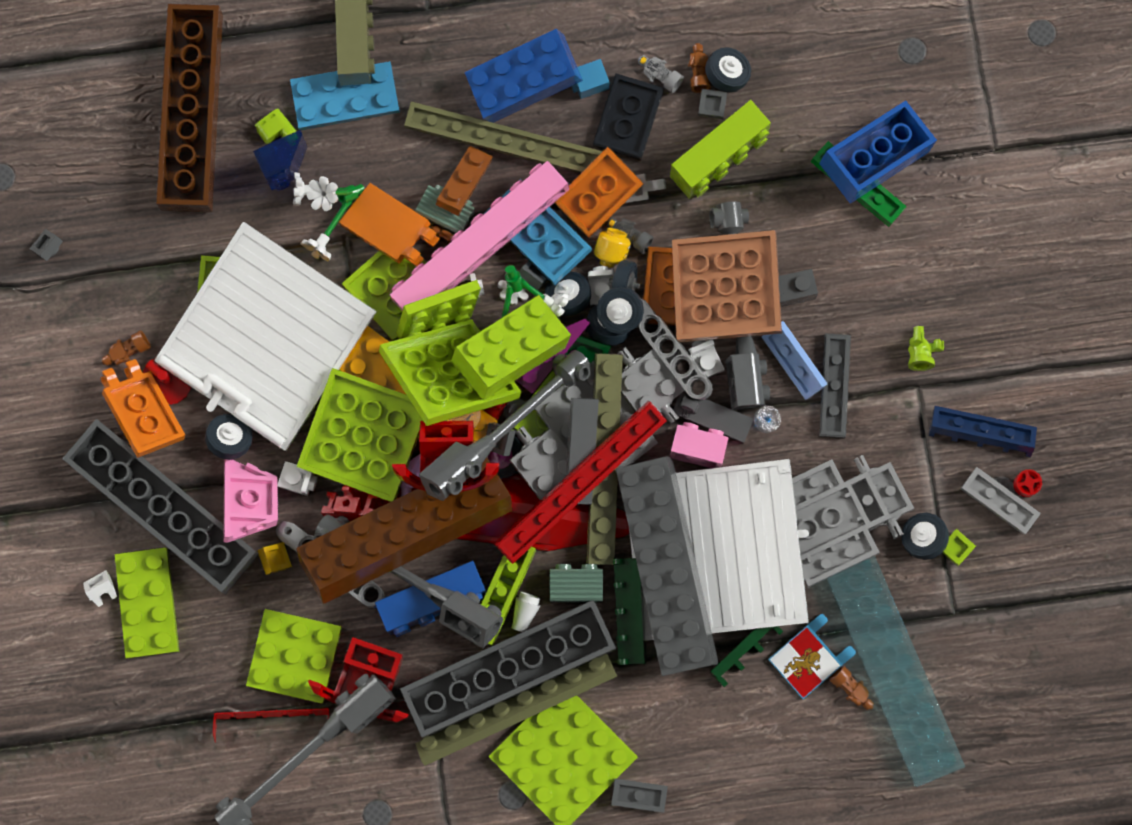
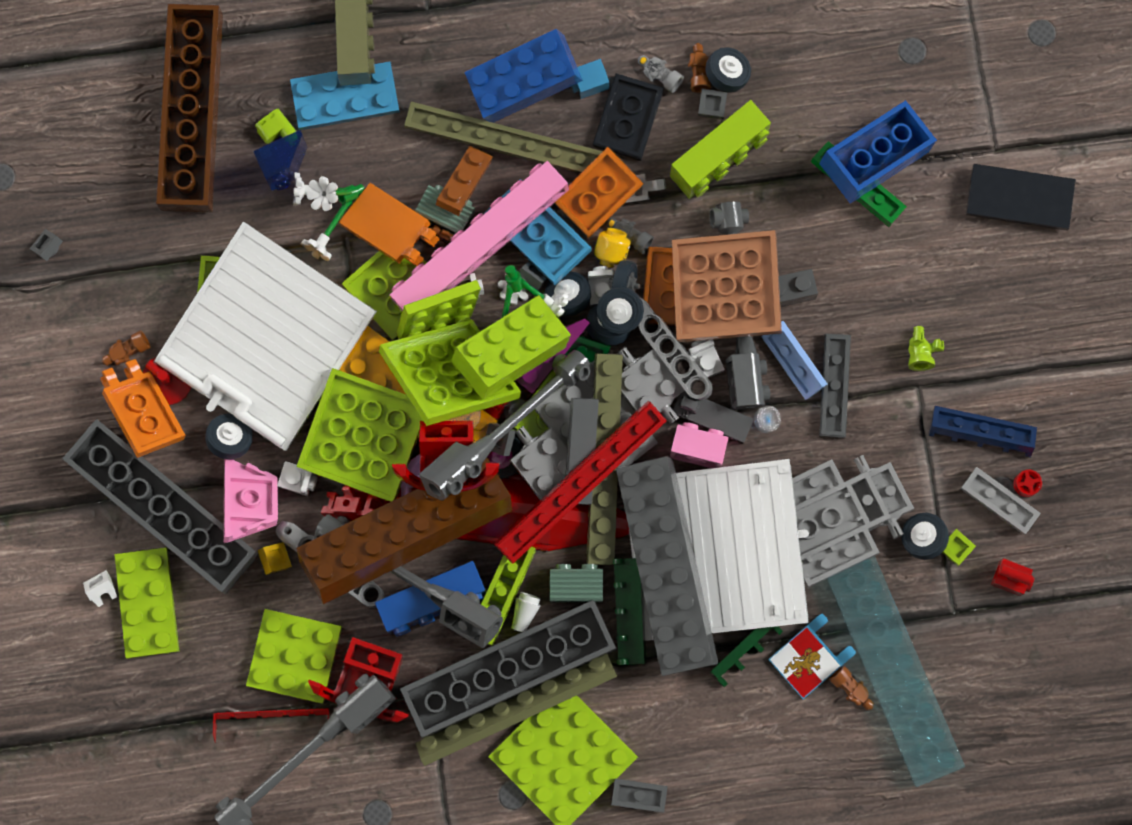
none -> black tile [966,164,1076,231]
none -> red brick [991,558,1035,596]

